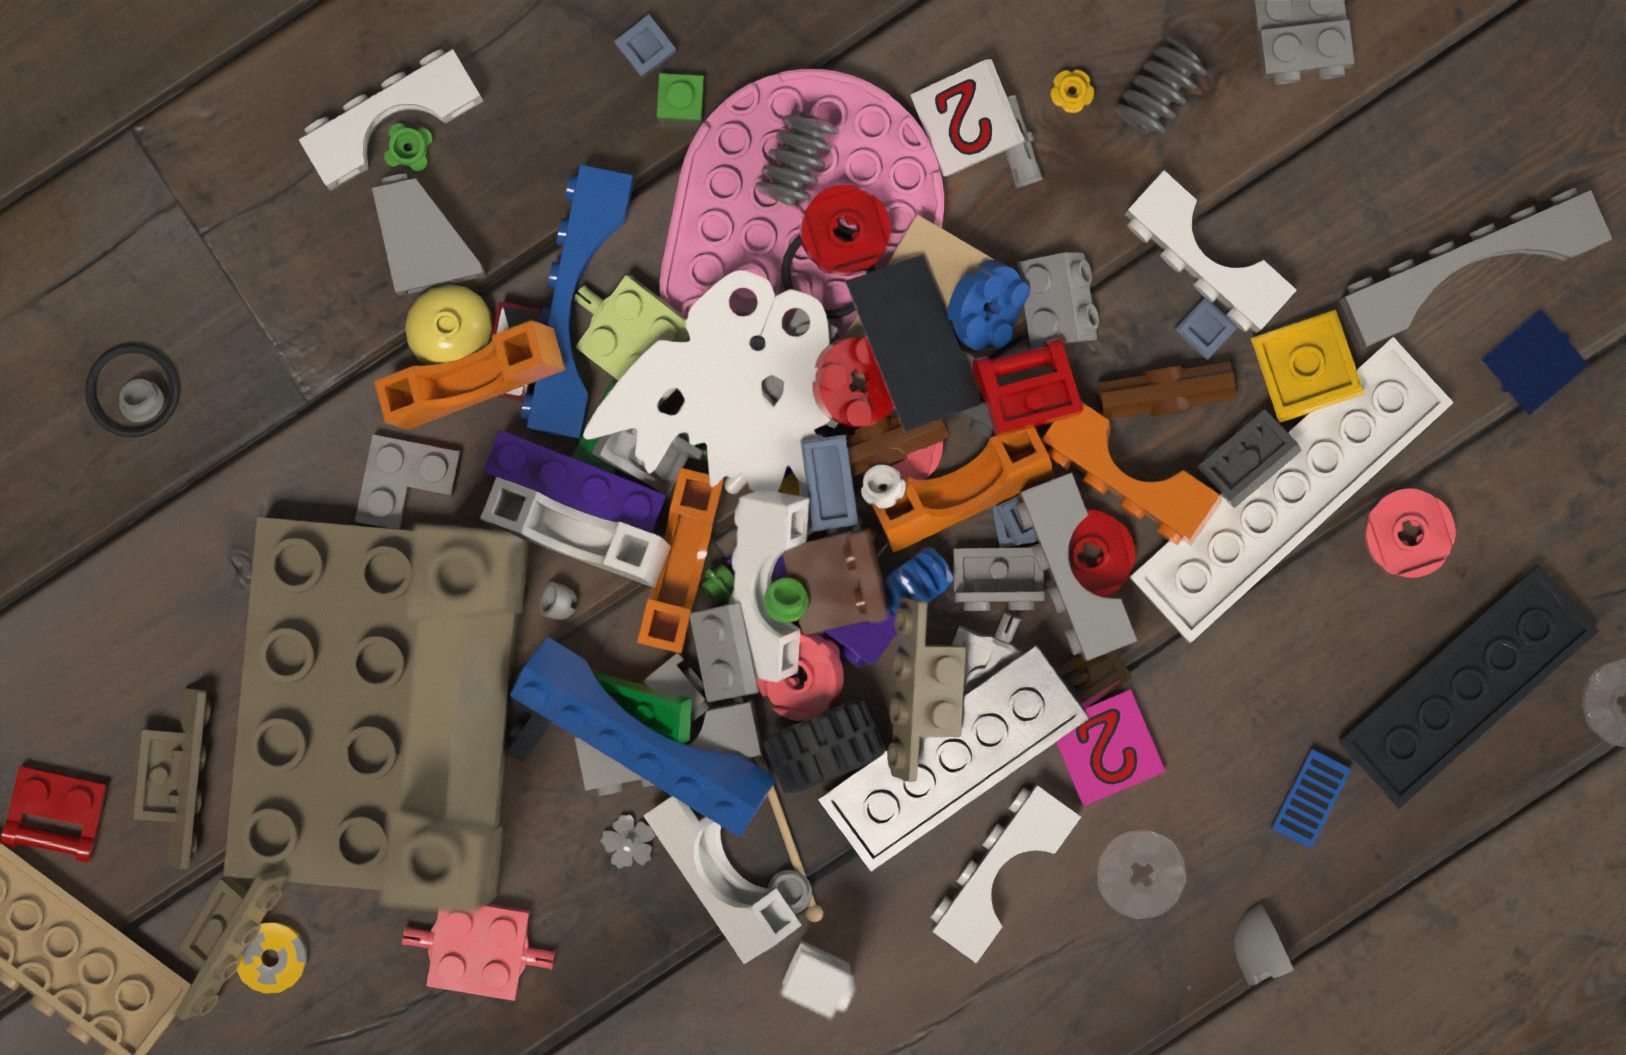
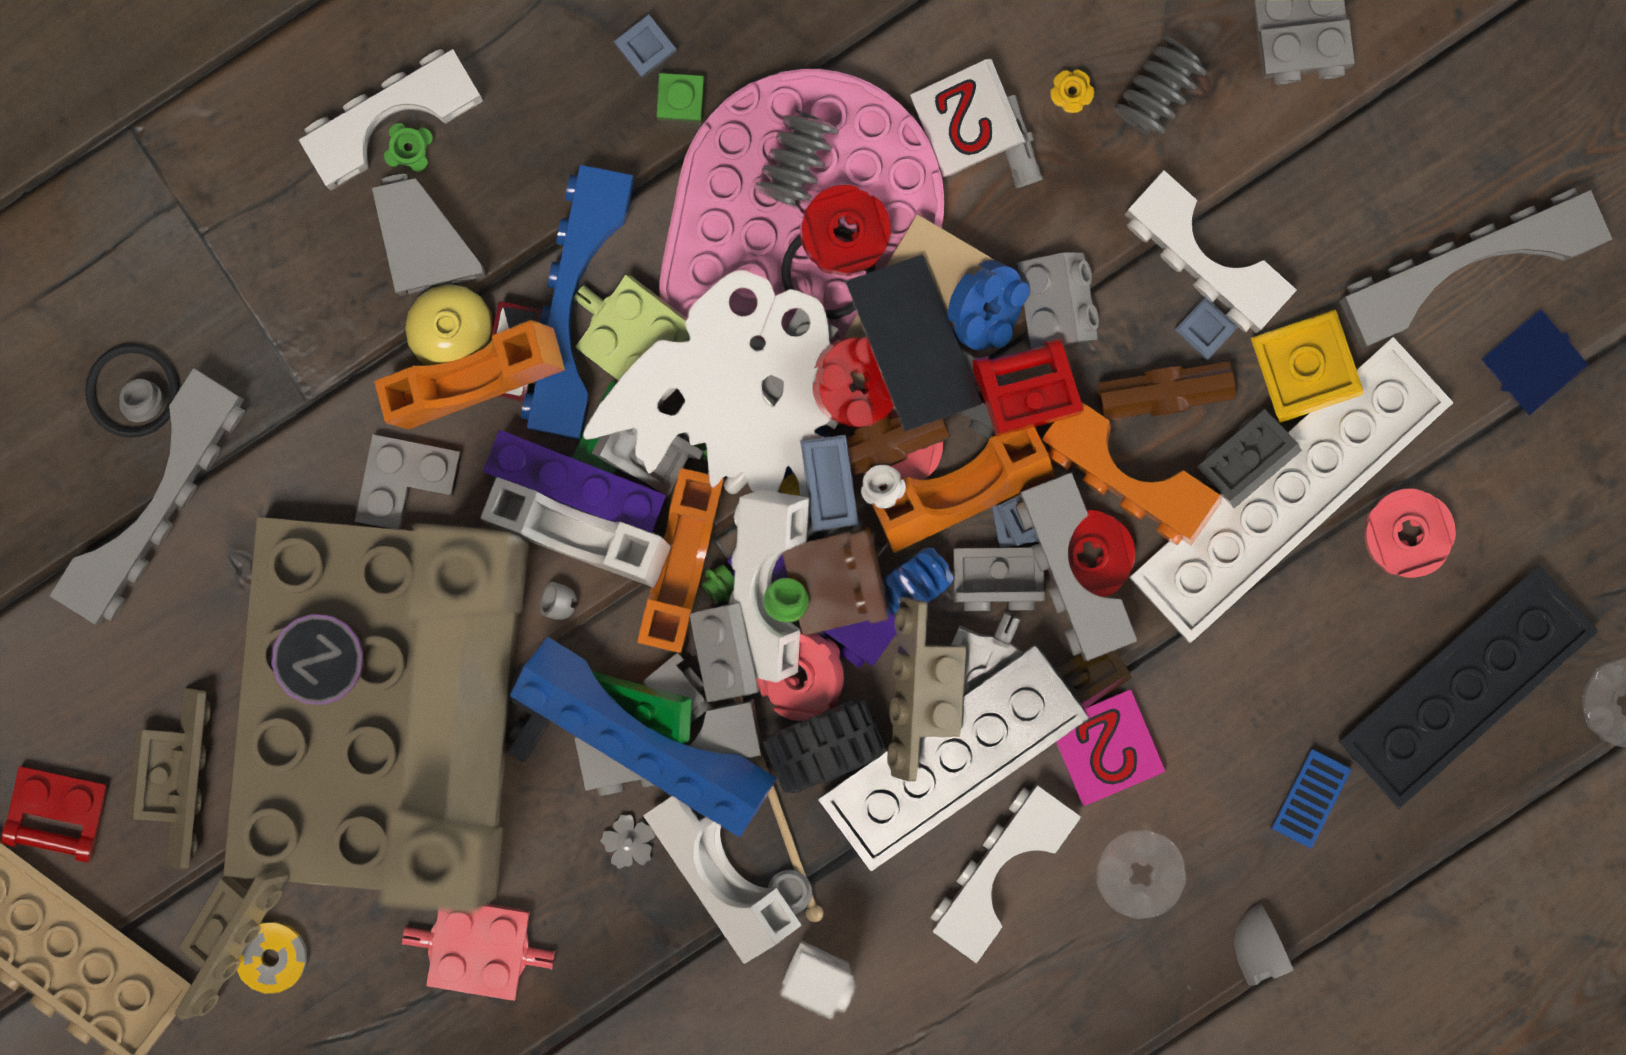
none -> light grey arch [50,368,245,625]
none -> black tile [272,614,363,705]

